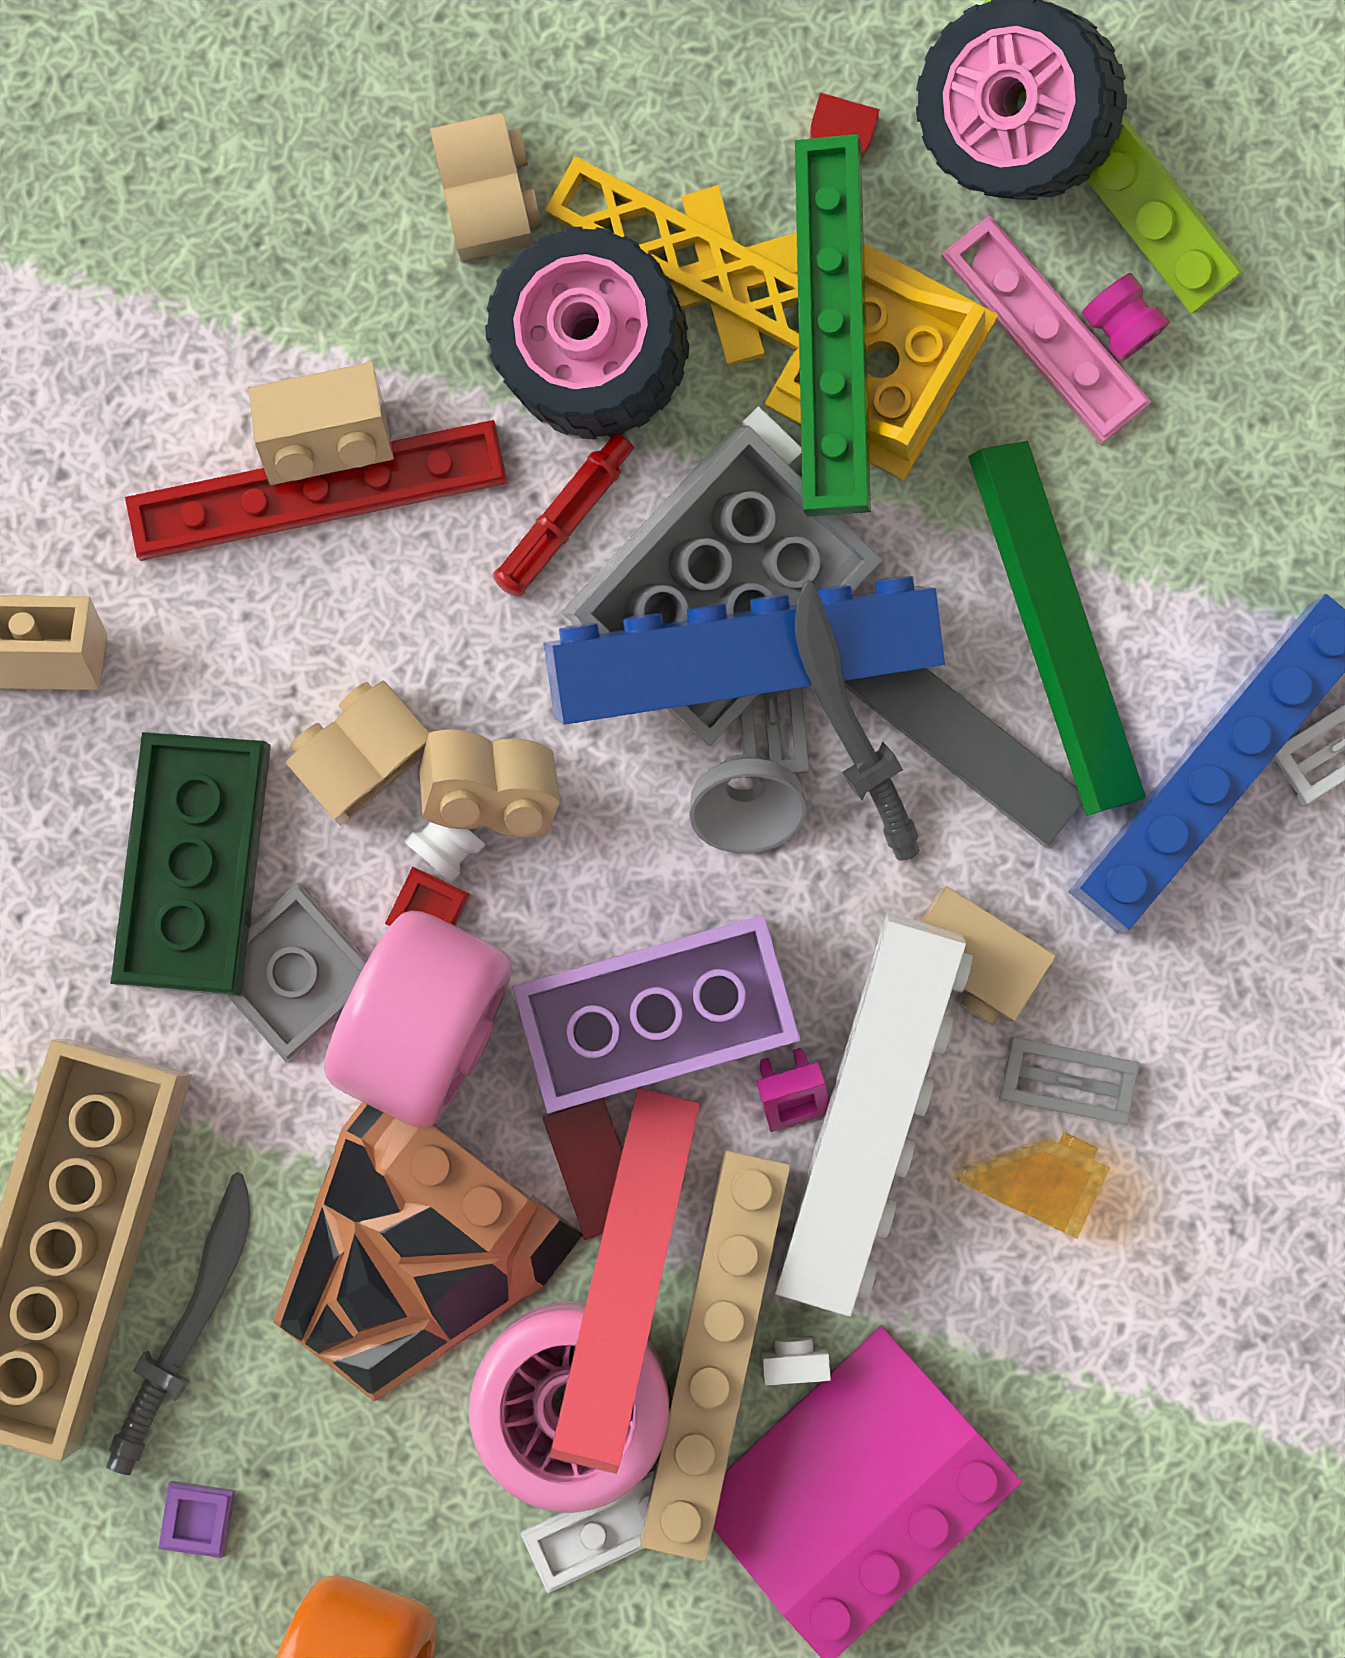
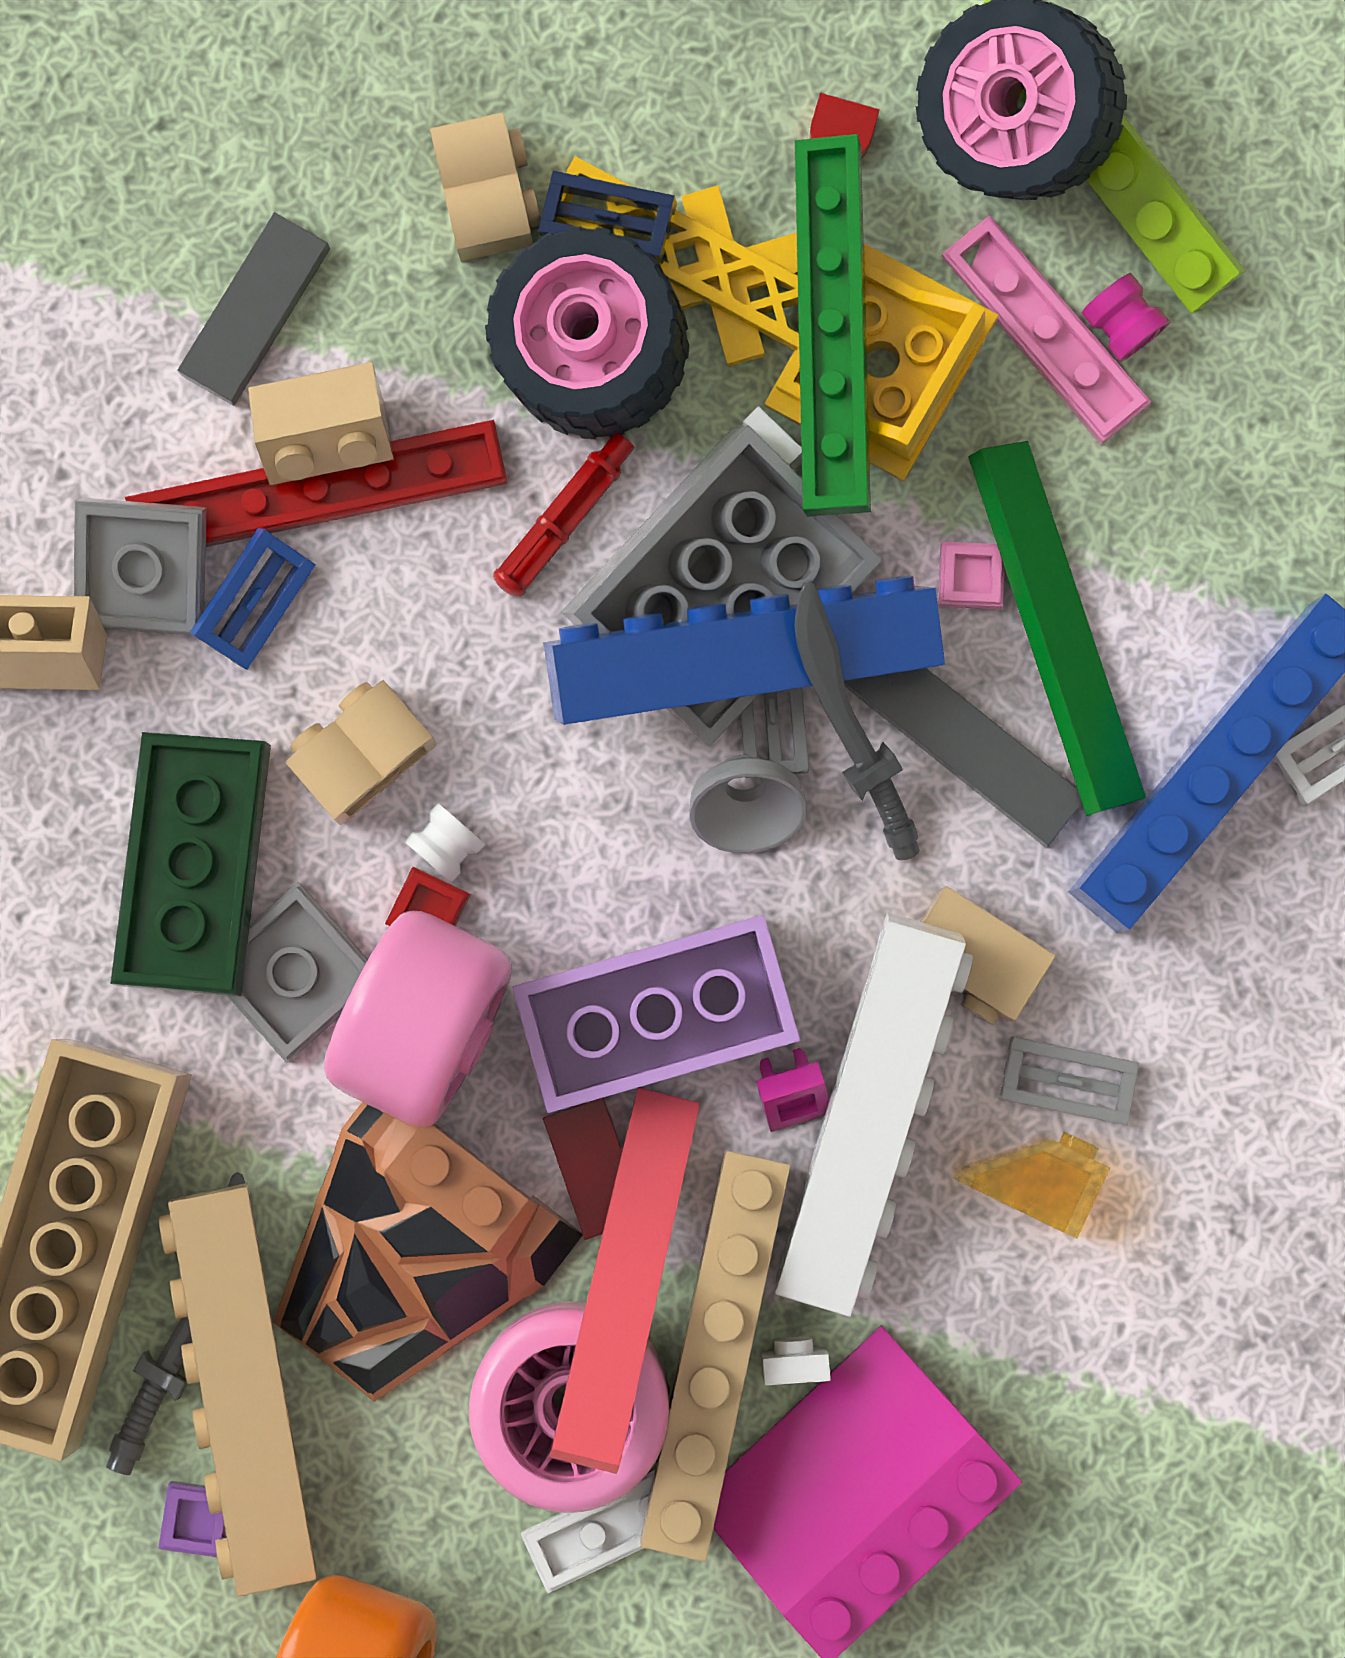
tan brick [419,729,560,838] -> none
none -> light grey tile [74,498,207,636]
none -> tan brick [159,1183,317,1597]
none -> dark grey tile [177,212,330,406]
none -> blue tile [189,528,316,670]
none -> dark blue tile [538,171,677,264]
none -> bright pink tile [938,542,1004,609]

